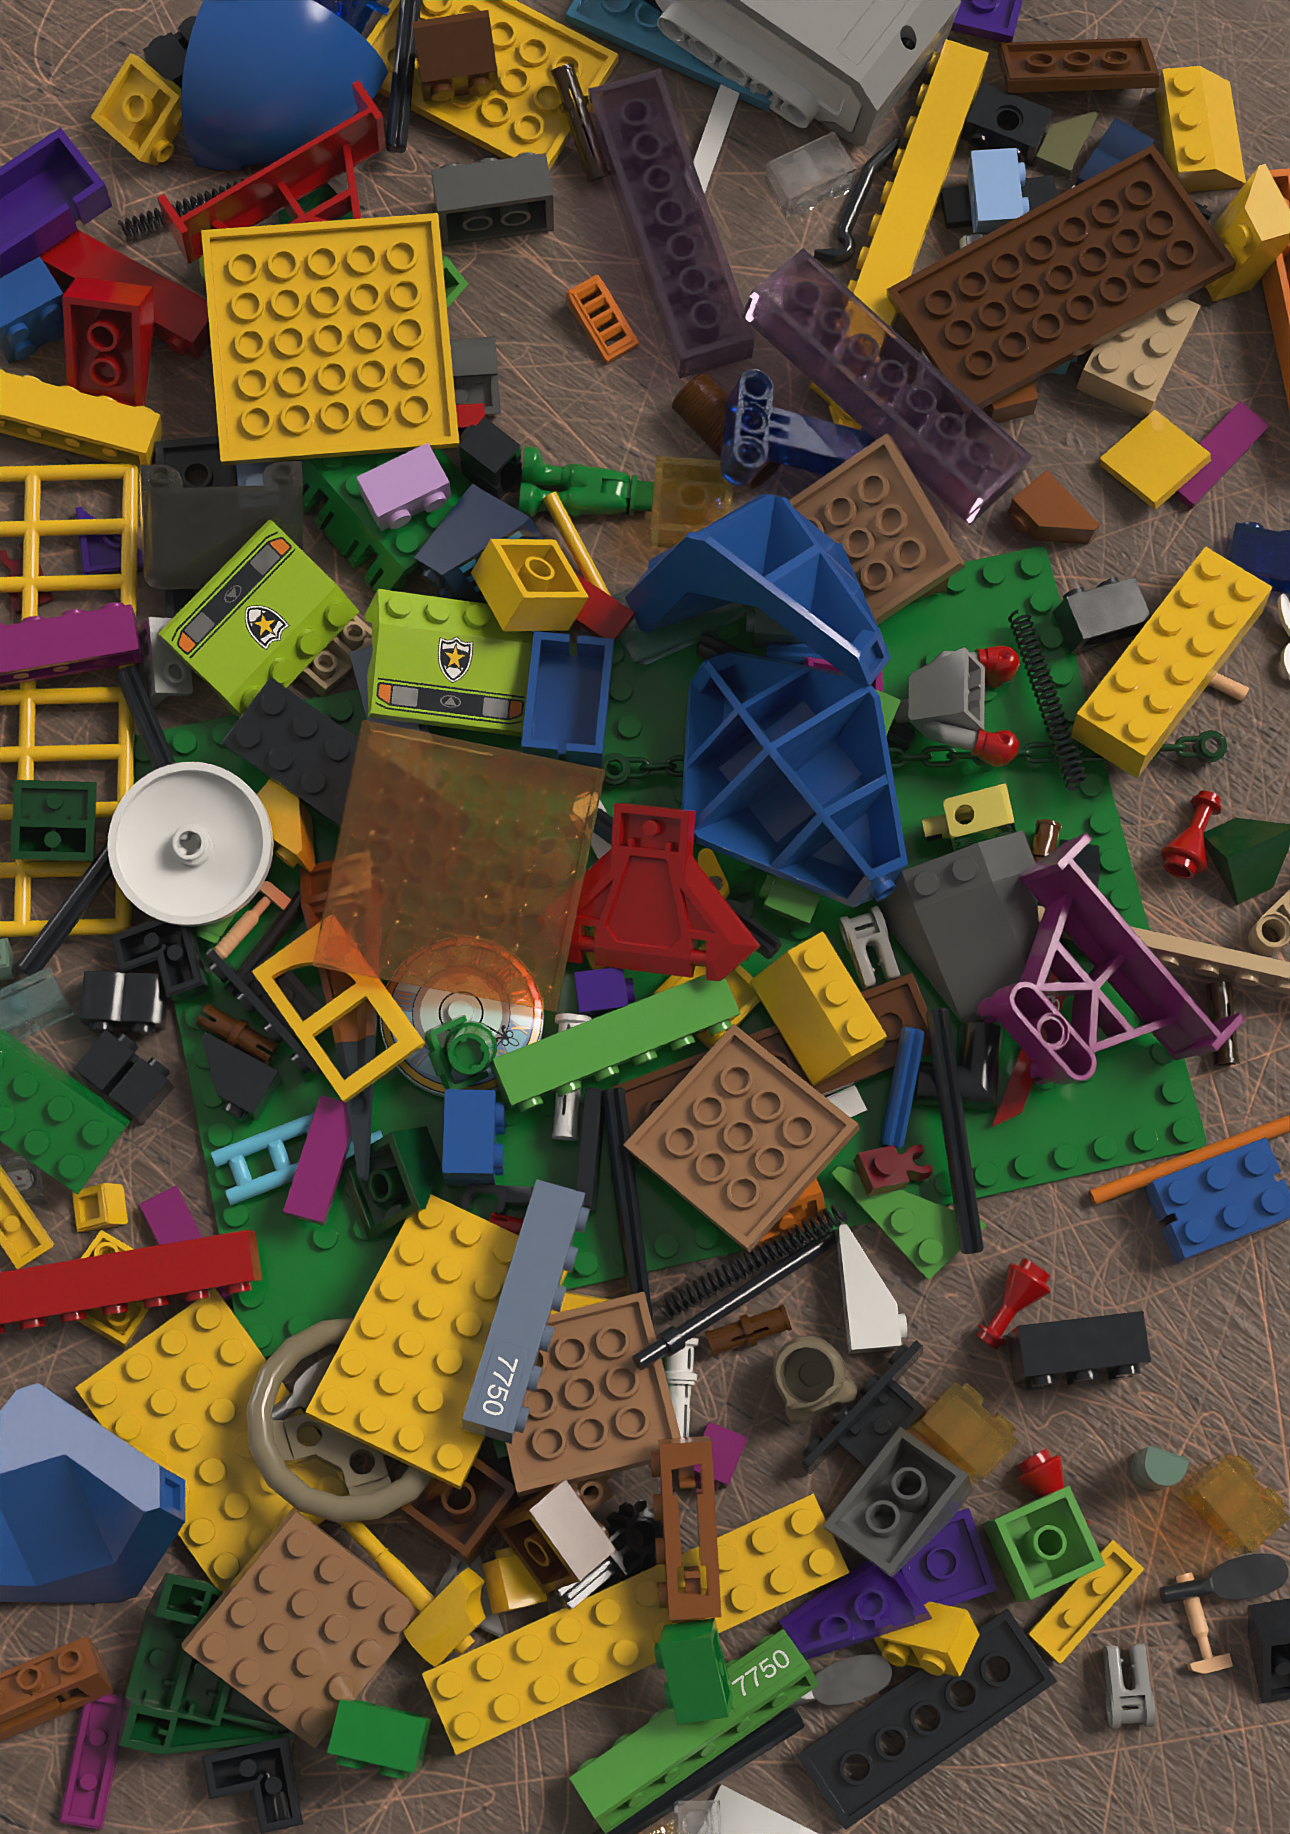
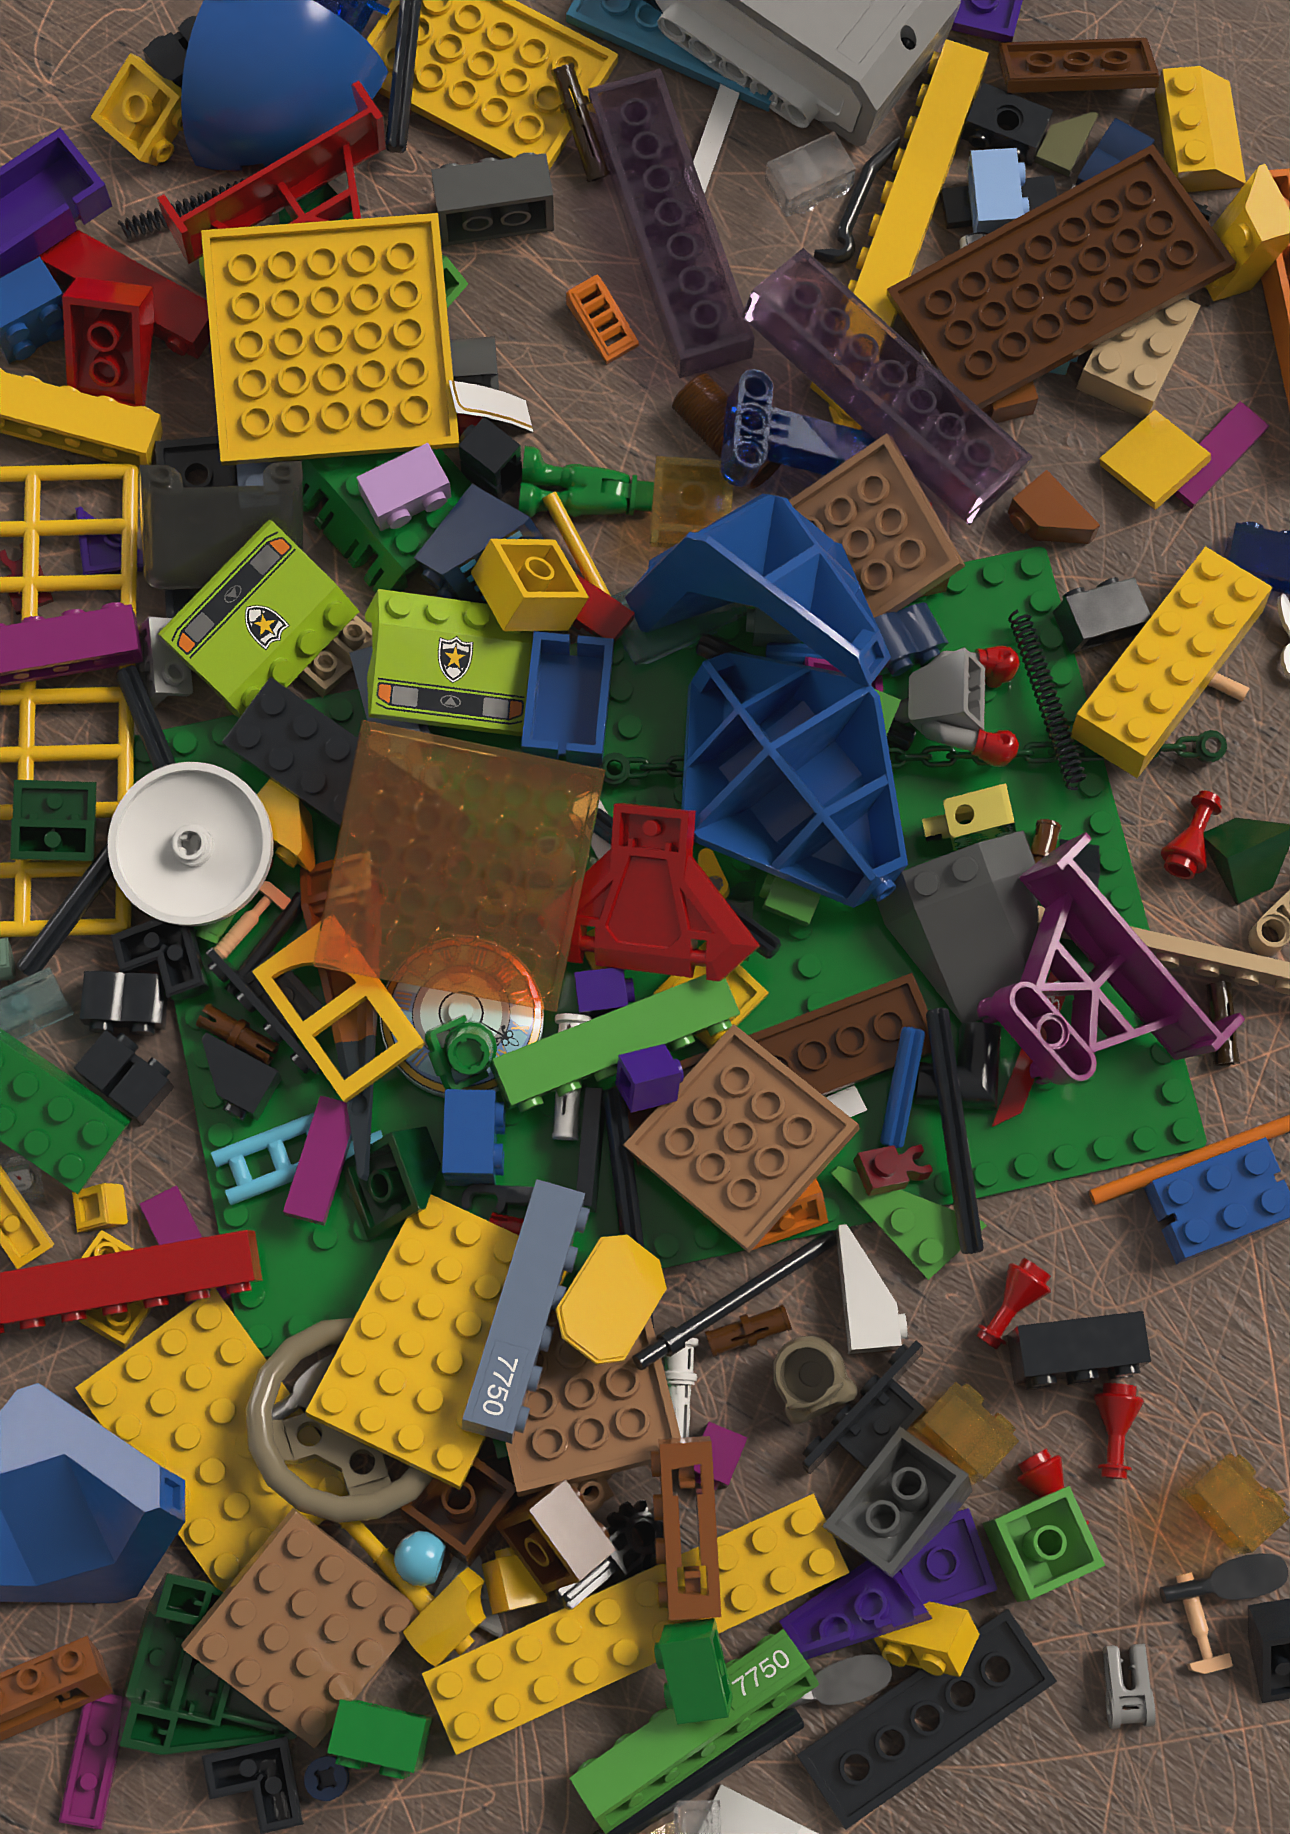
reddish brown slope [412,10,498,102] -> none
black piece [661,1204,848,1319] -> none
yellow slope [750,931,887,1087] -> none
light grey piece [838,906,900,991] -> none
yellow plate [1026,1539,1144,1664] -> none
sand green brick [1130,1446,1189,1491] -> none
none -> dark blue wheel [304,1756,350,1801]
none -> medium azure piece [394,1531,446,1586]
none -> white sticker [448,380,533,432]
none -> yellow shield [555,1235,667,1365]
none -> dark purple brick [615,1044,684,1113]
none -> dark blue brick [874,602,949,677]
none -> red piece [1094,1383,1144,1479]

